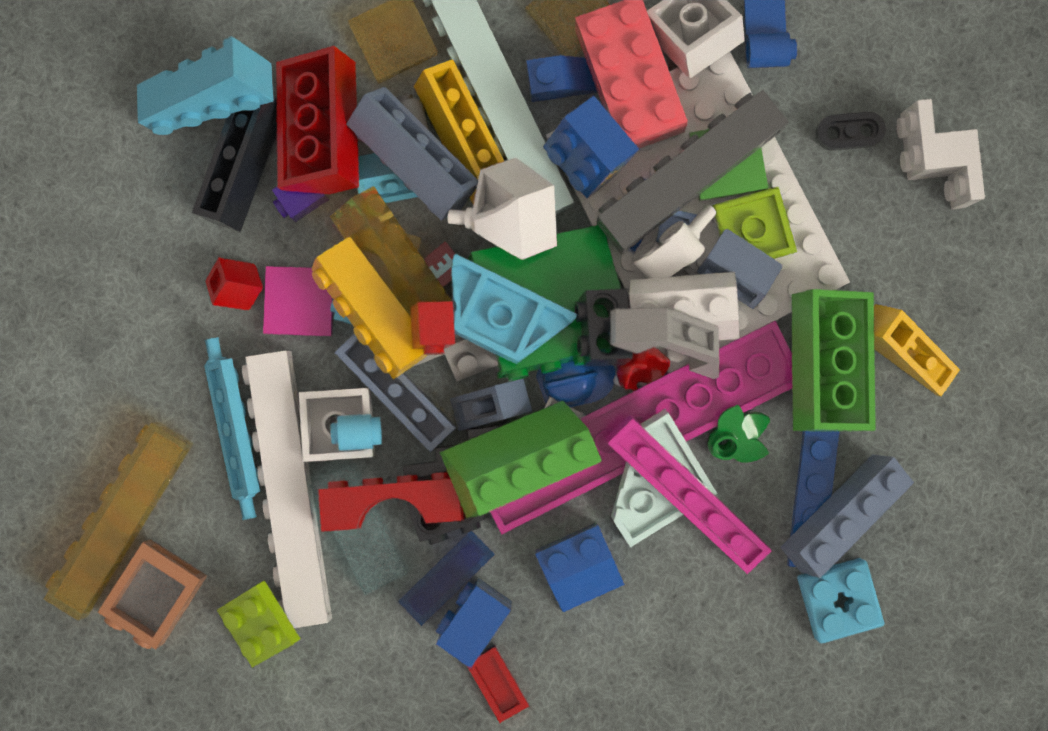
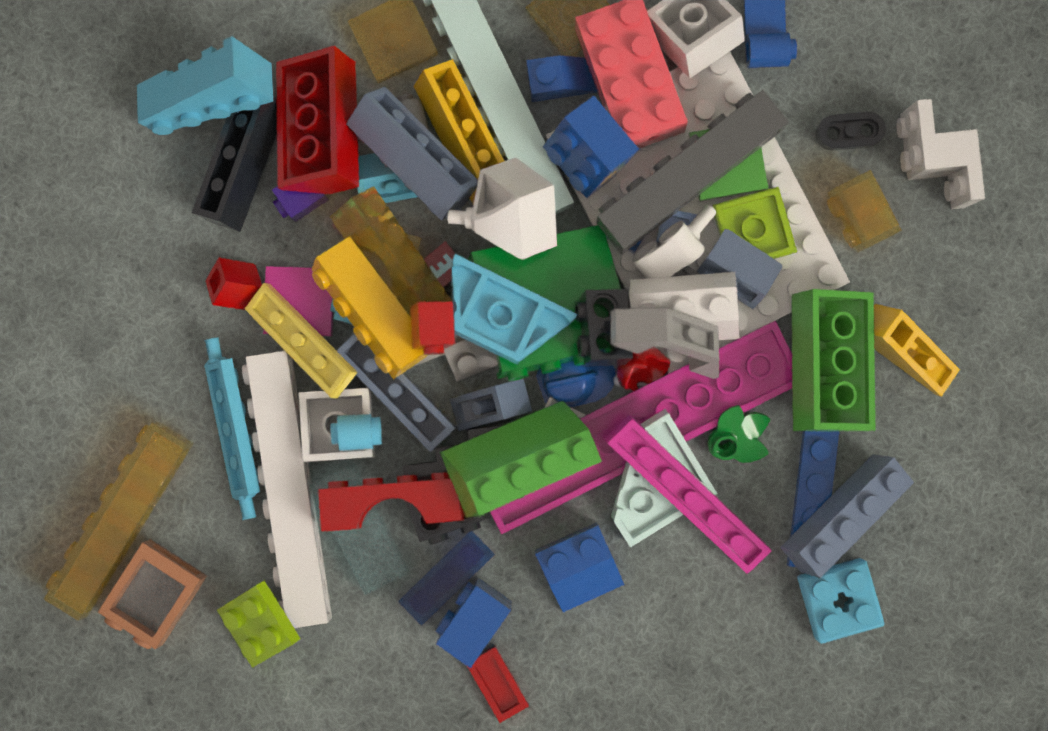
none -> light yellow tile [245,283,358,399]
none -> clear yellow brick [827,170,902,252]

